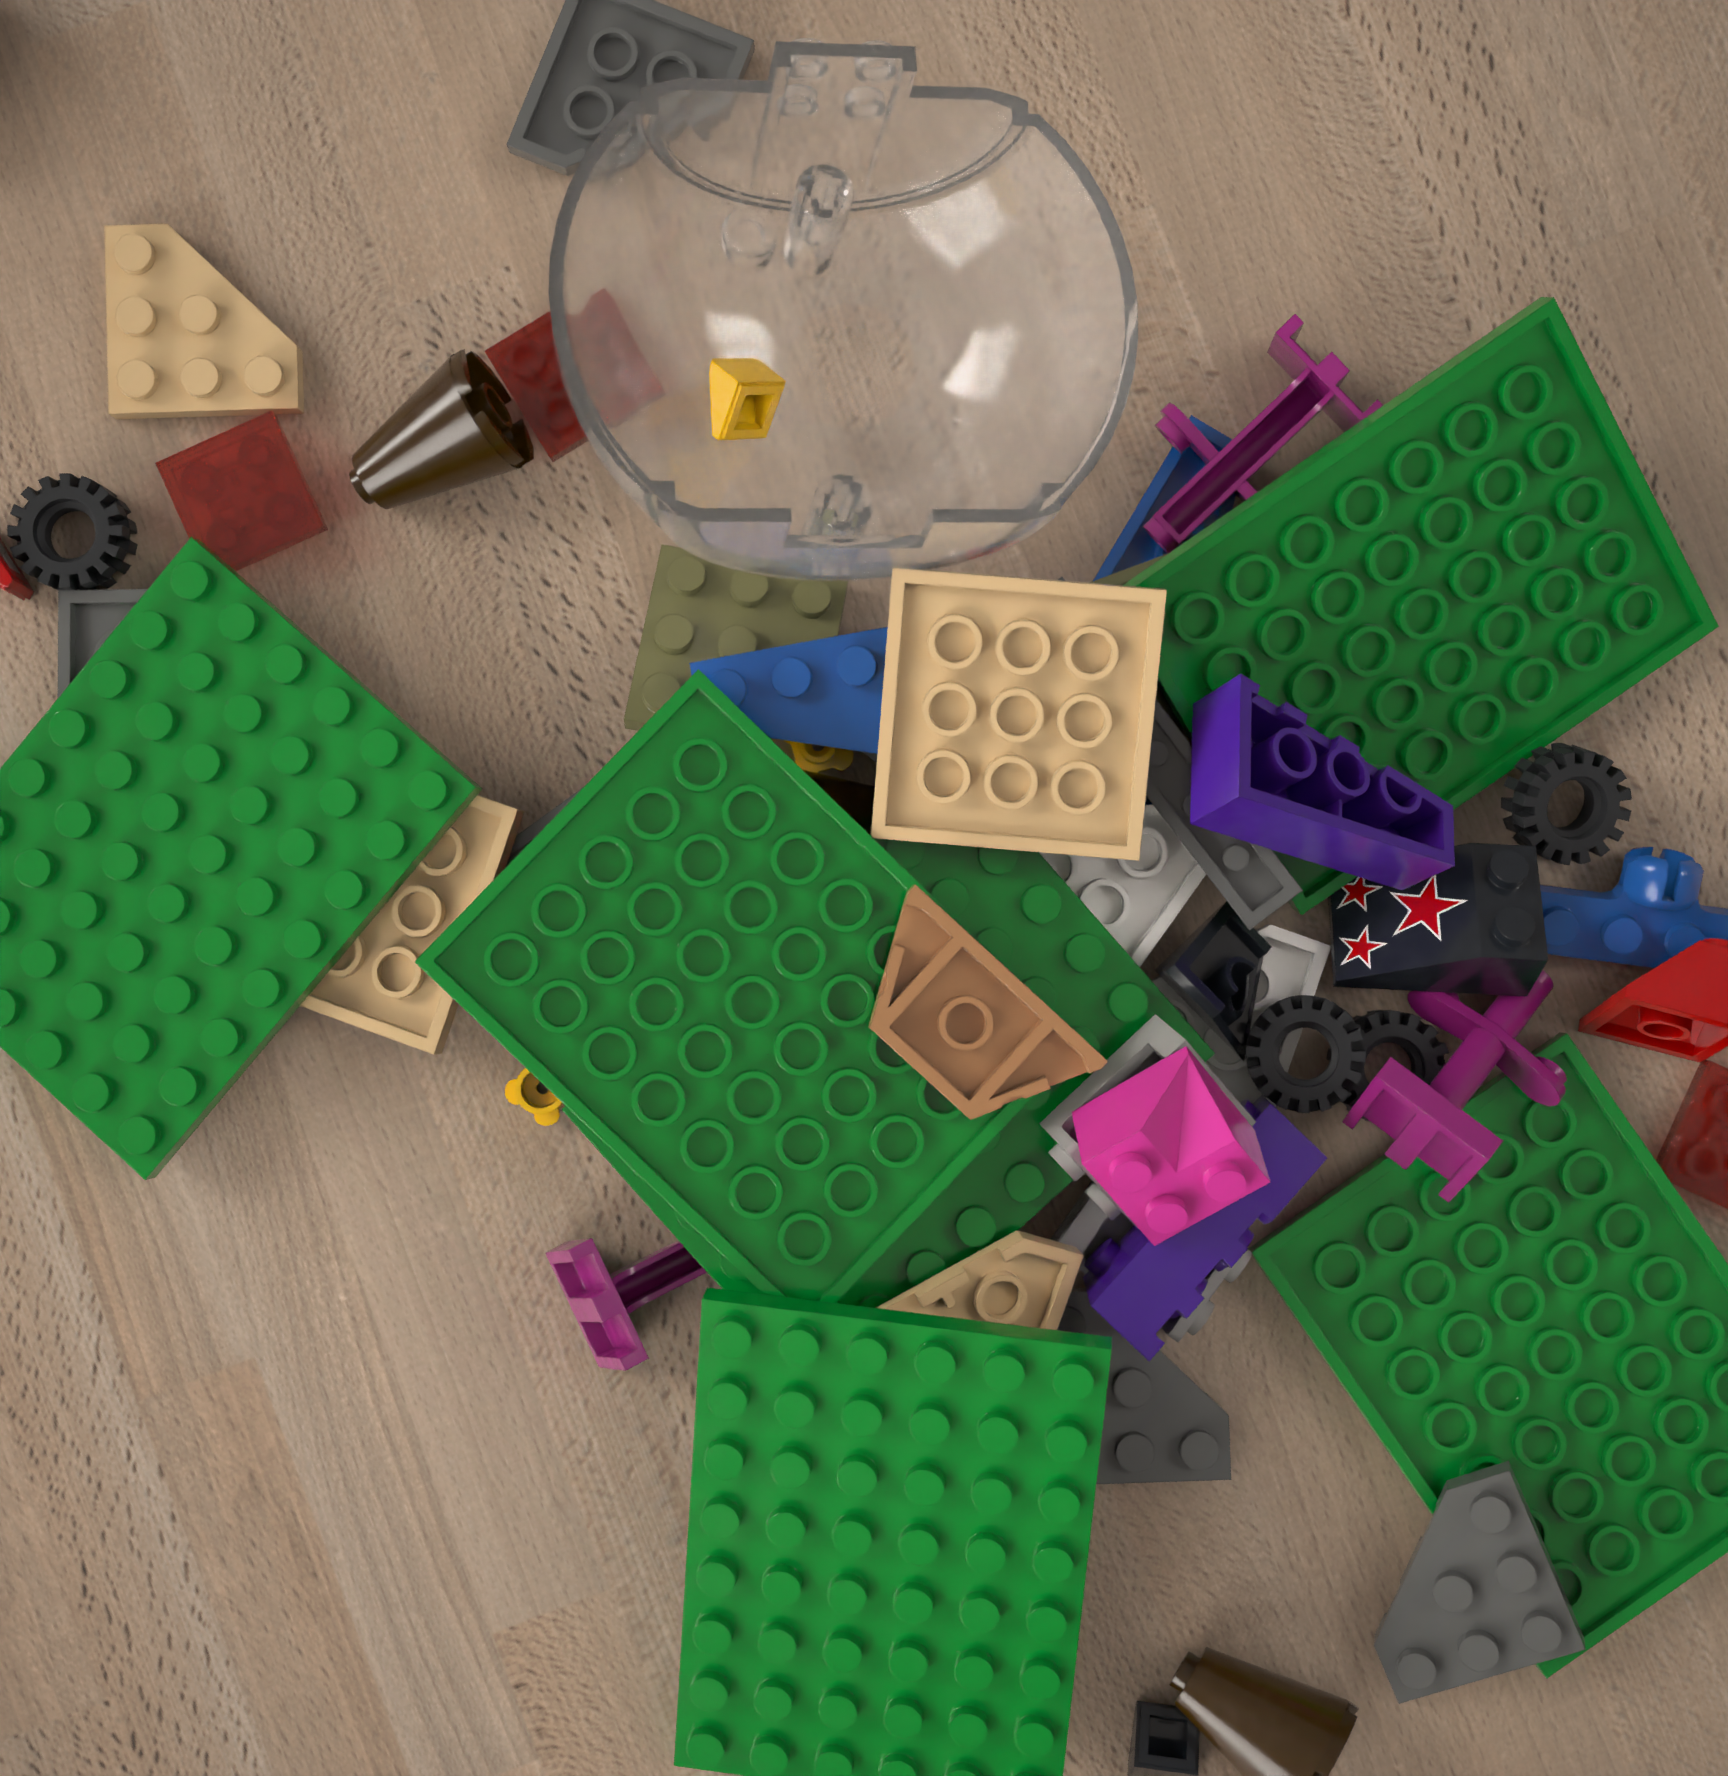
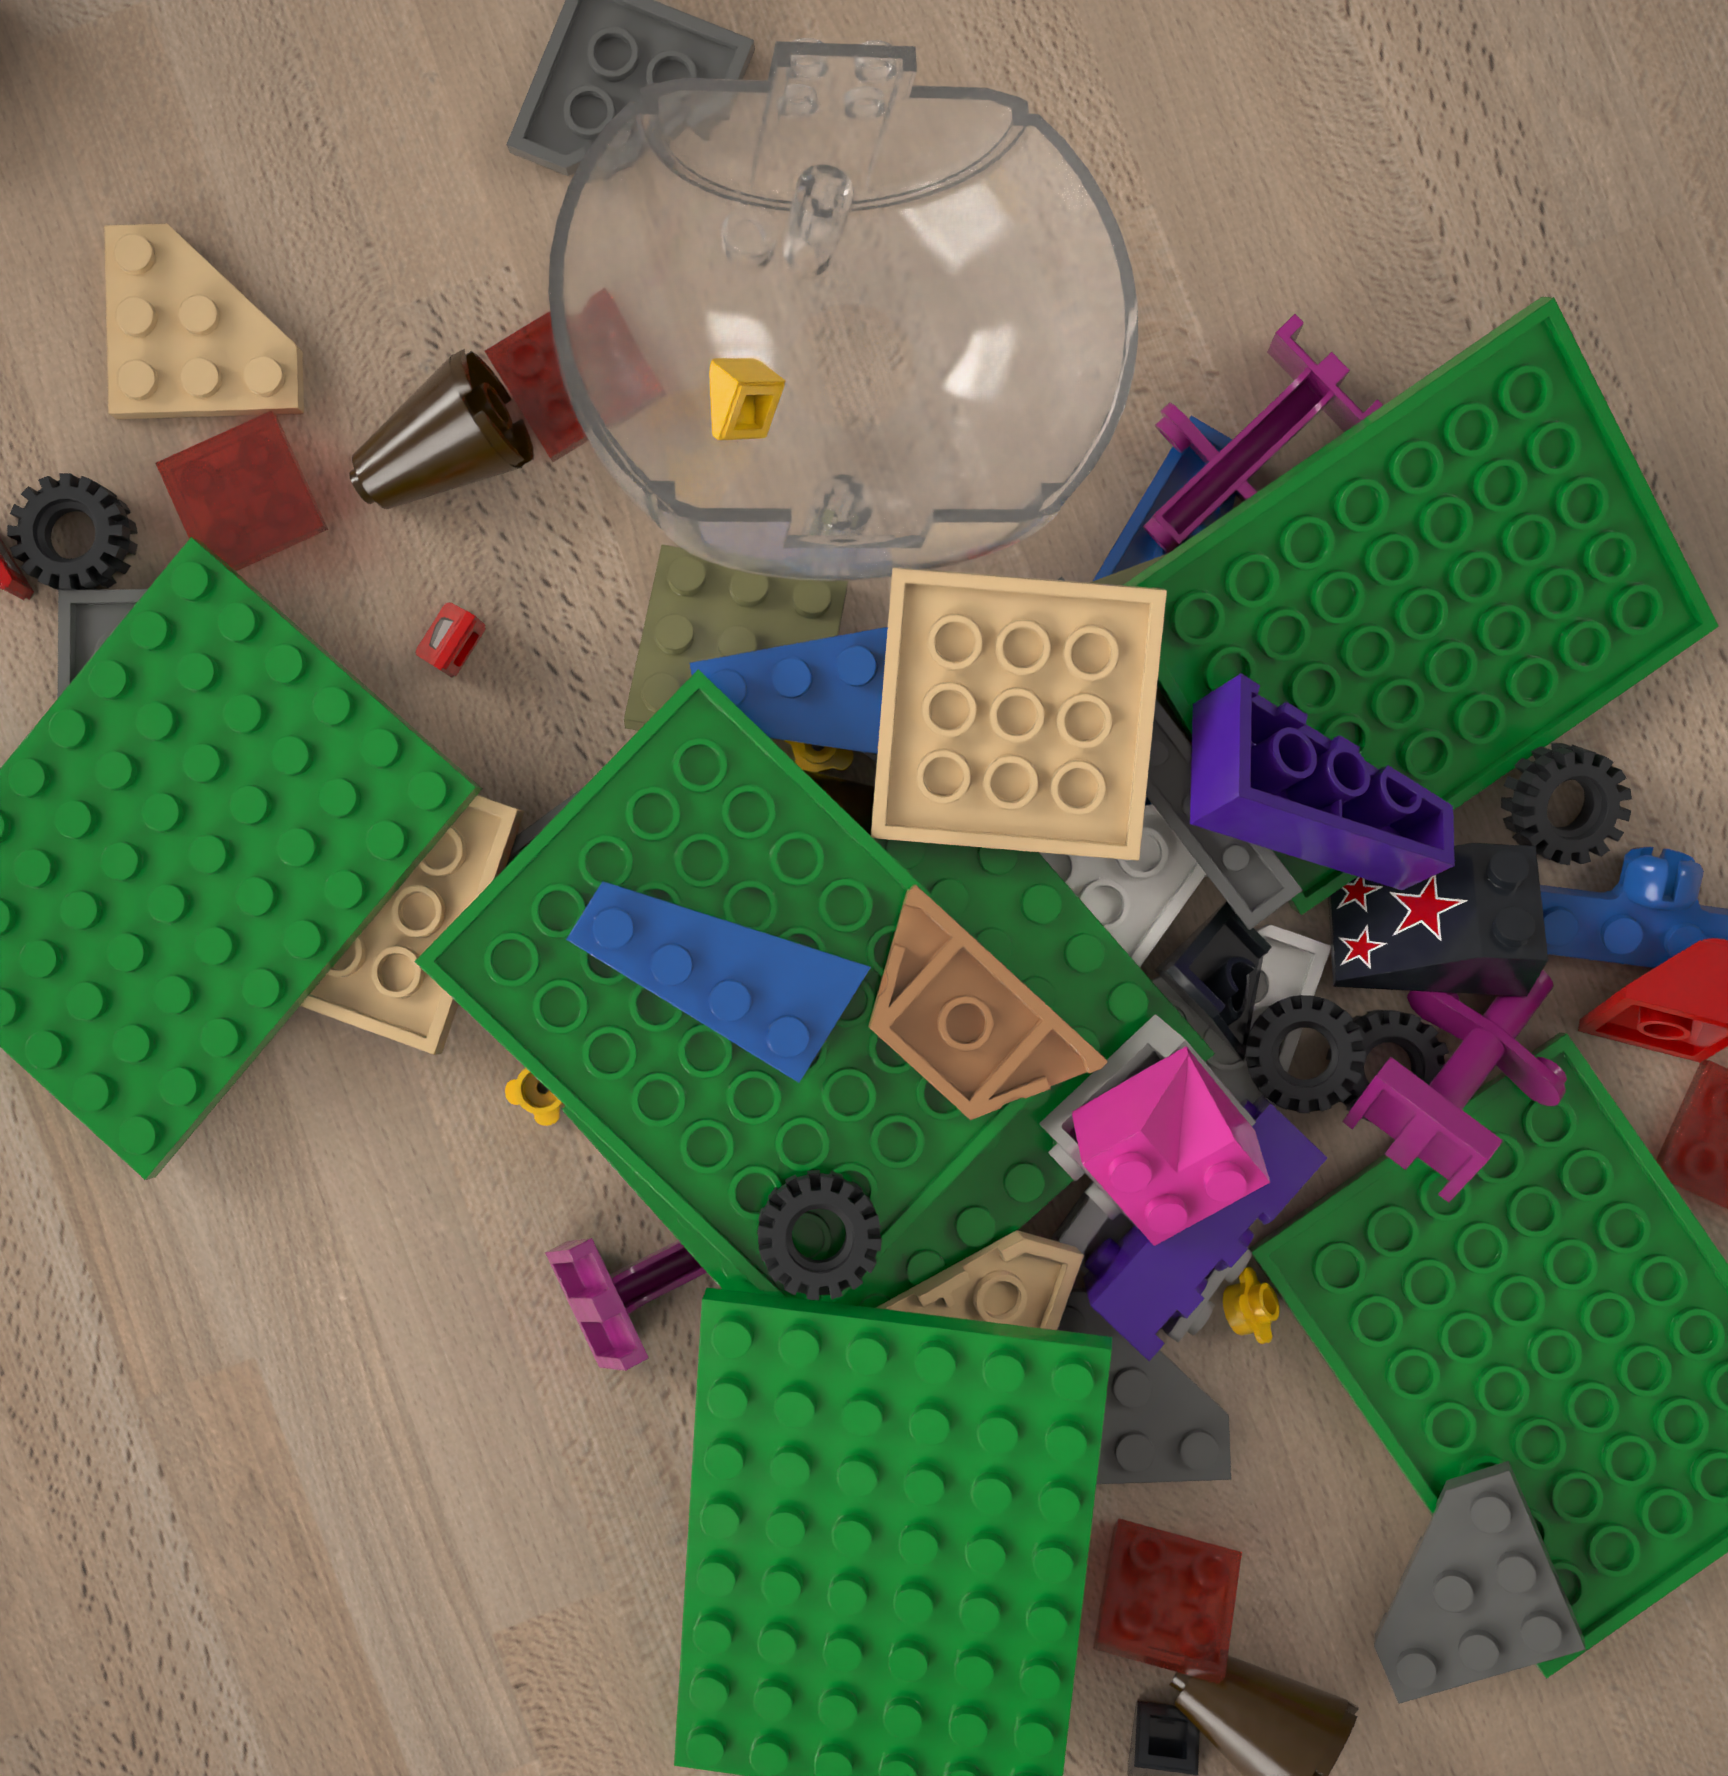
none -> red slope [415,602,486,678]
none -> blue wing [566,881,871,1083]
none -> black tyre [757,1170,882,1300]
none -> clear red tile [1093,1518,1242,1684]
none -> yellow plate [1223,1267,1280,1344]

